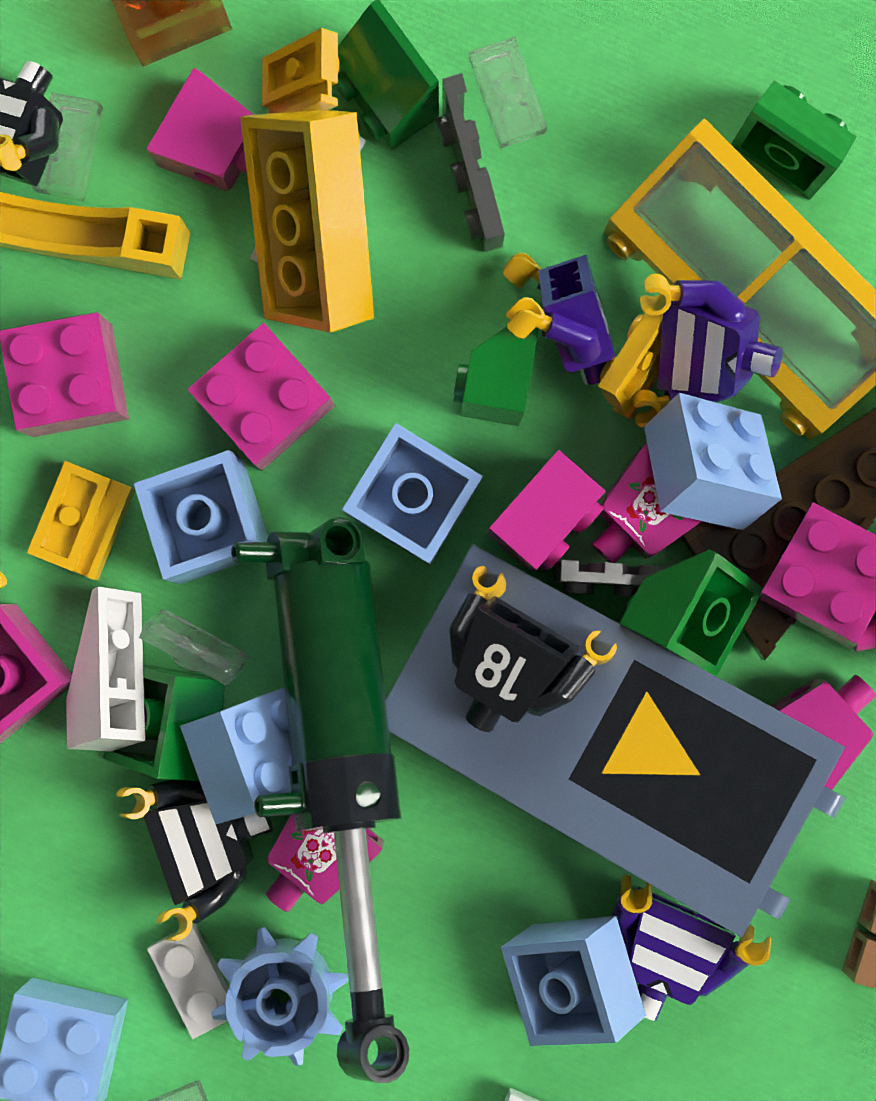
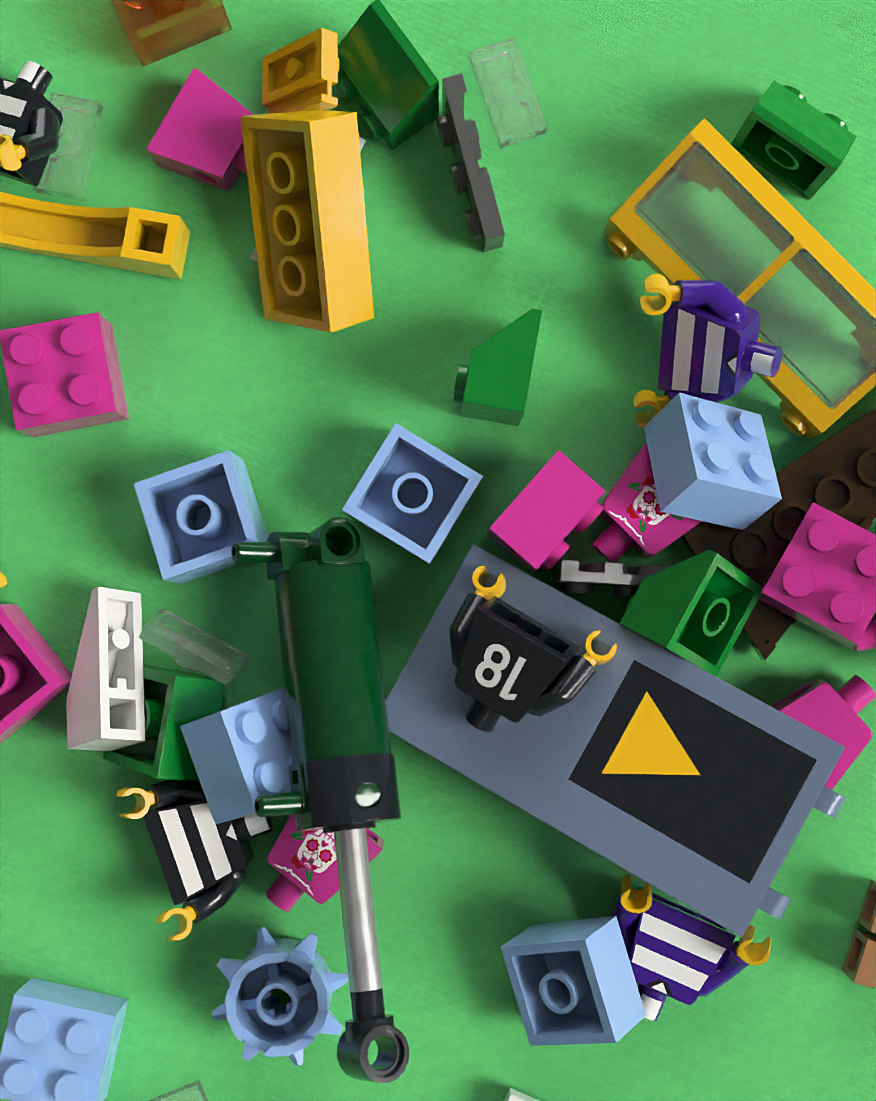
yellow plate [27,461,135,580] -> none
white plate [147,923,229,1039] -> none
dark pink brick [188,322,335,471] -> none
dark purple torso [503,253,615,385] -> none
yellow plate [598,313,663,420] -> none

